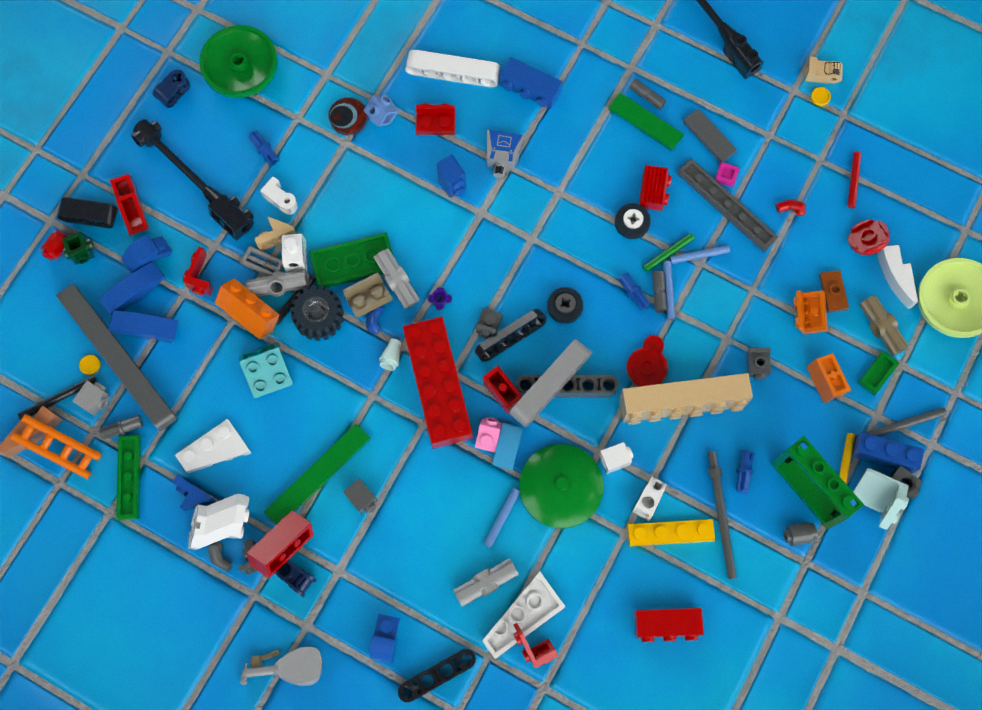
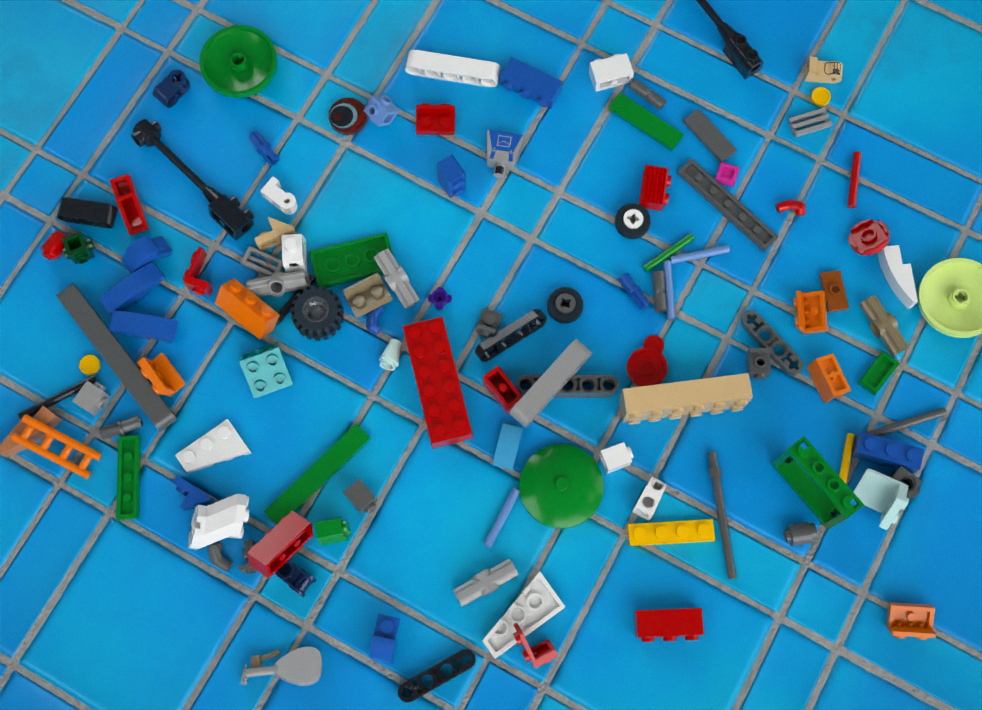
bright pink bracket [475,417,502,452] -> none
blue axle [736,450,755,493] -> none
none -> orange bracket [137,353,186,397]
none -> green brick [315,516,351,546]
none -> white brick [589,53,634,92]
none -> dark grey beam [741,310,803,376]
none -> light grey tile [788,107,832,138]
none -> orange bracket [886,602,936,640]

